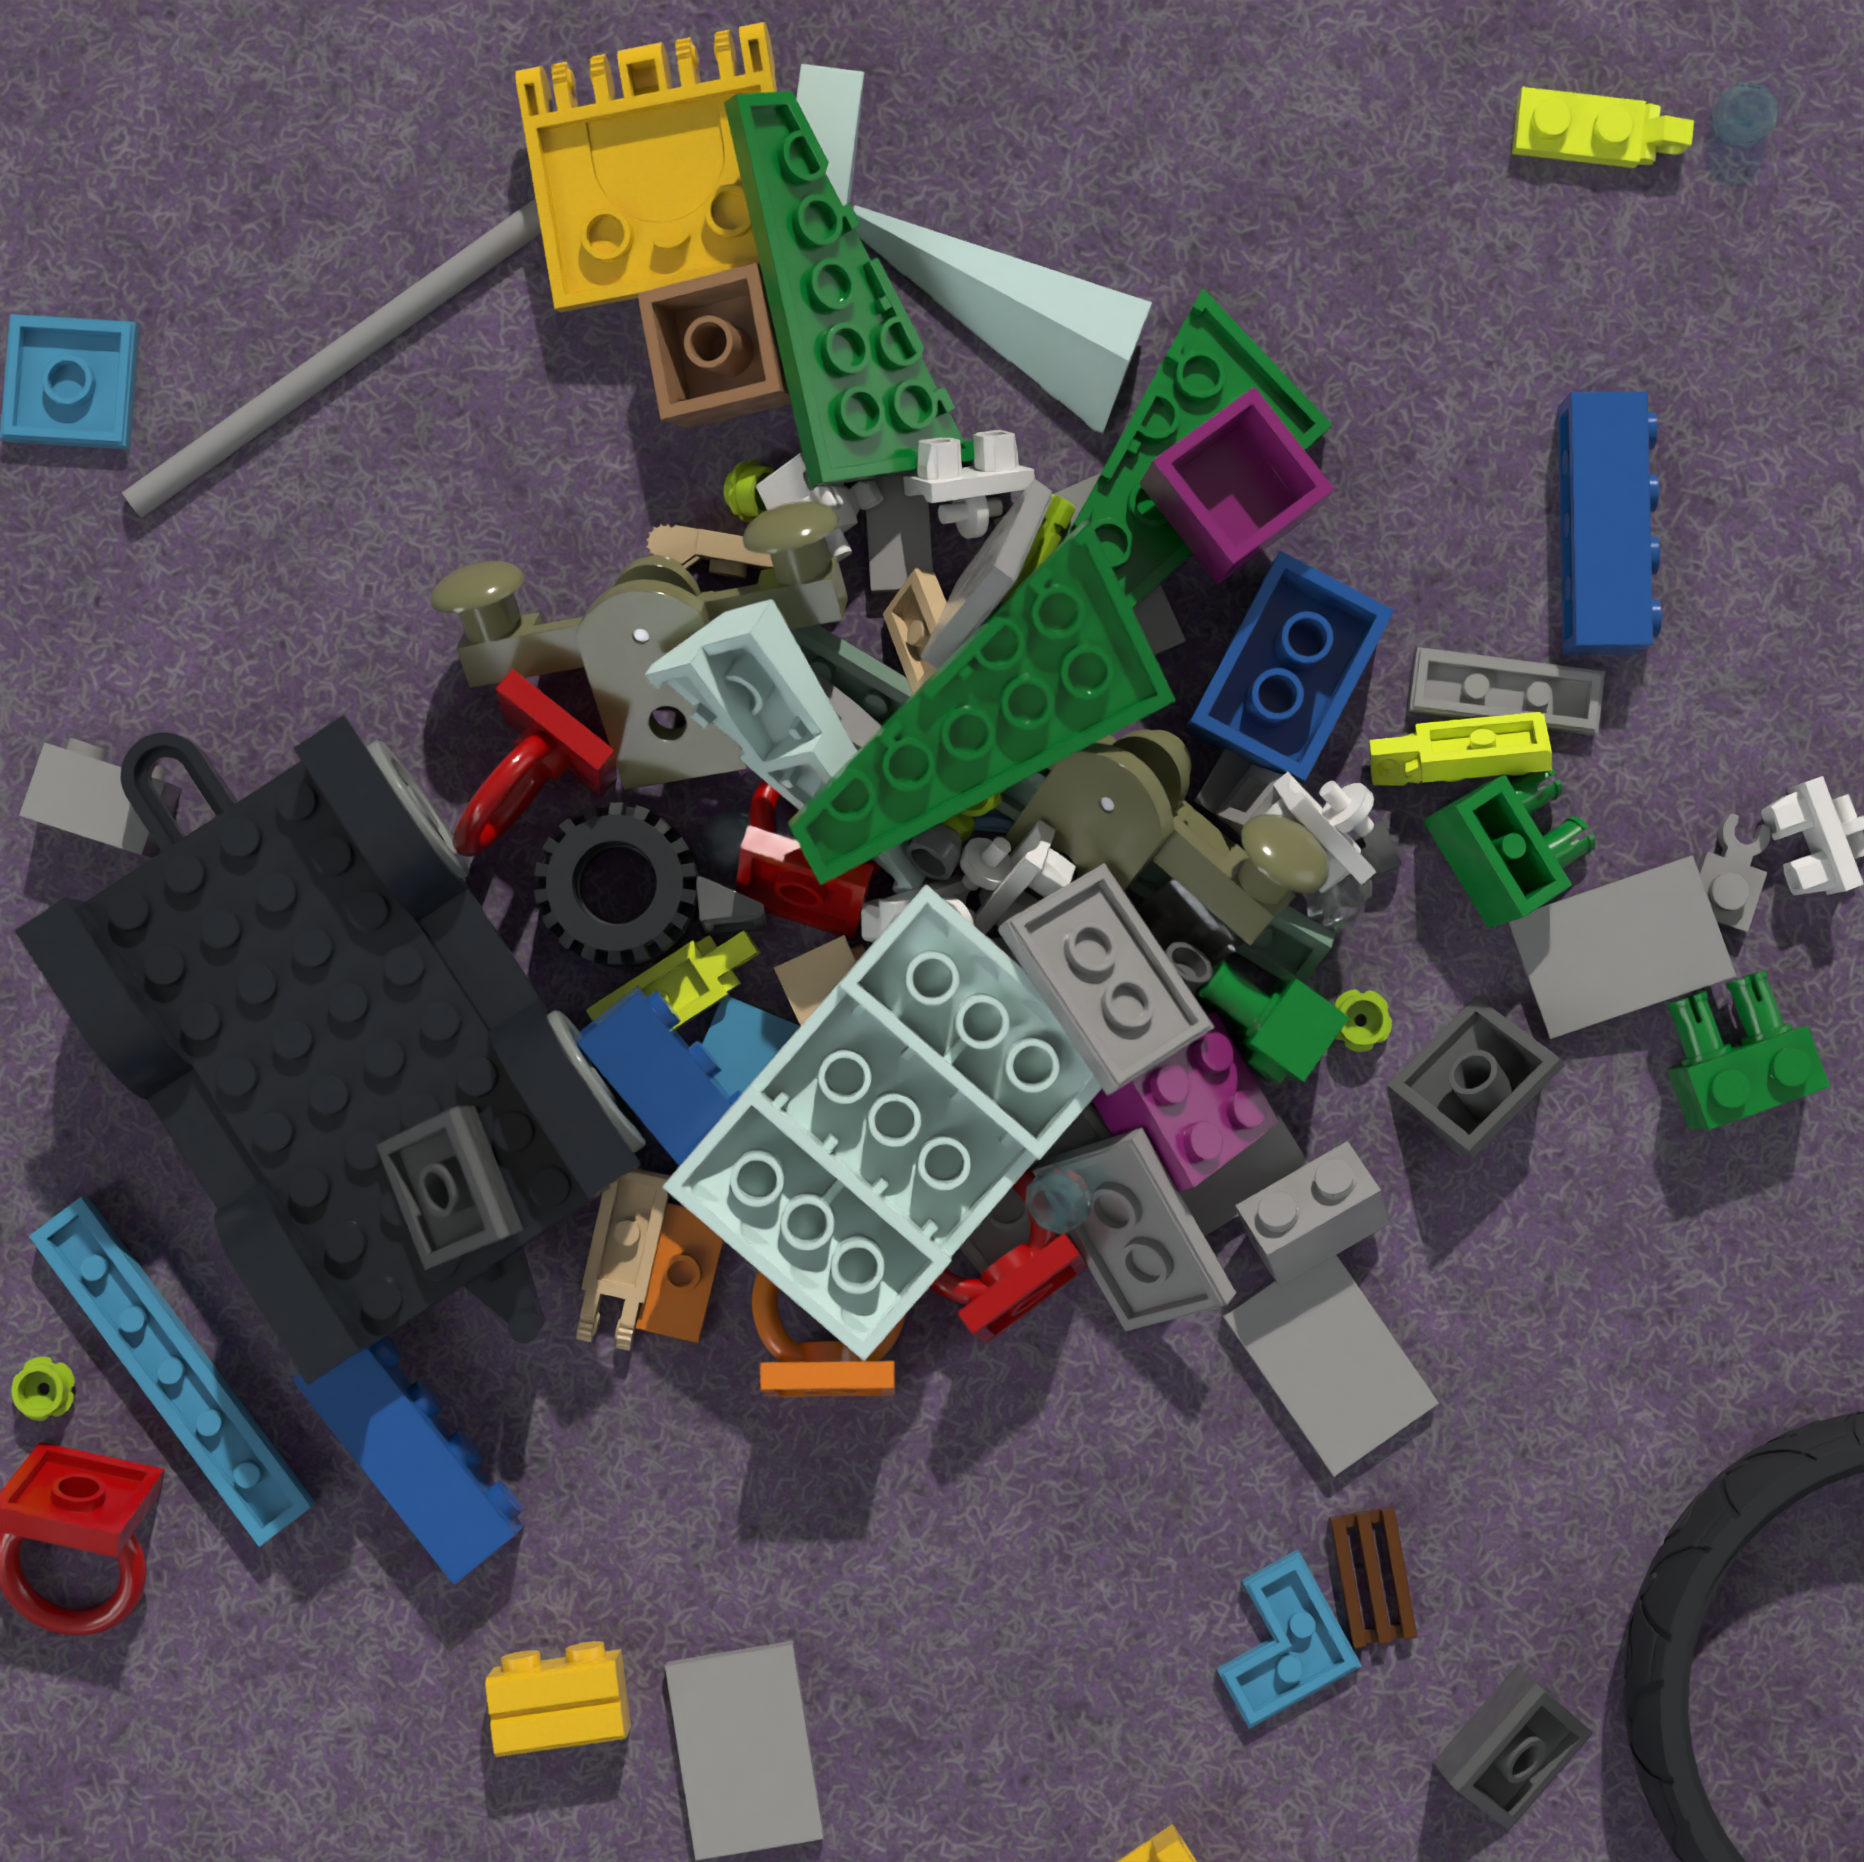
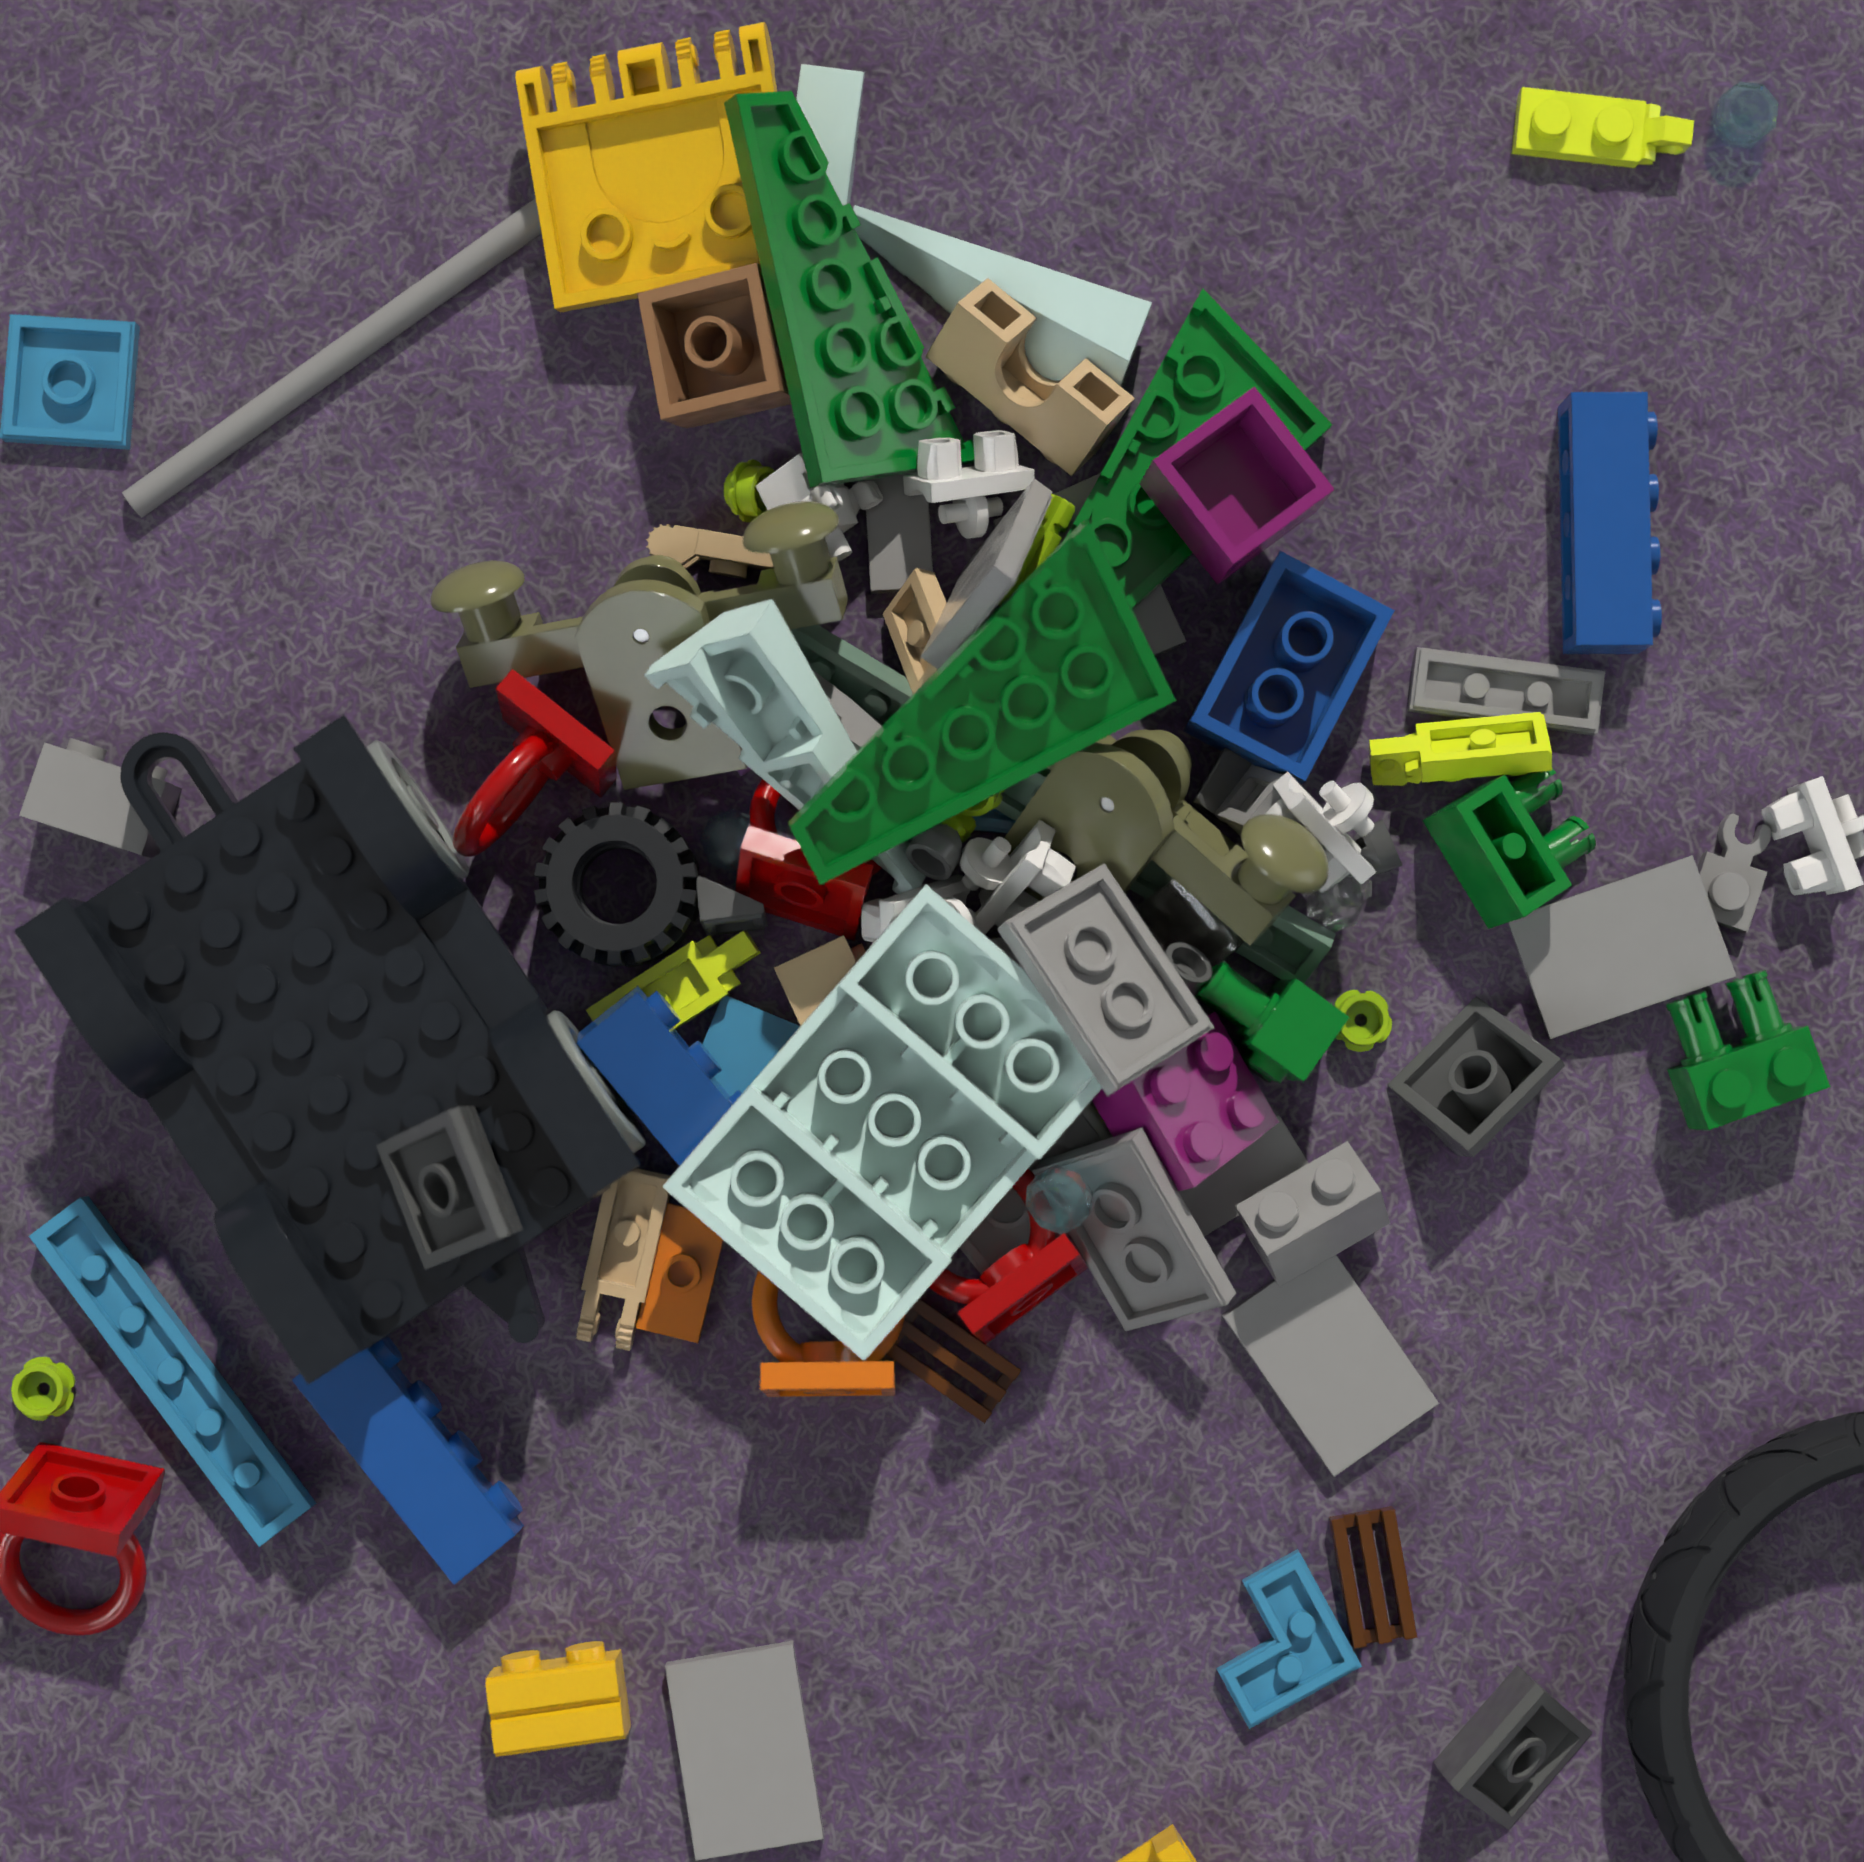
none -> reddish brown tile [887,1298,1022,1424]
none -> tan arch [925,278,1135,476]

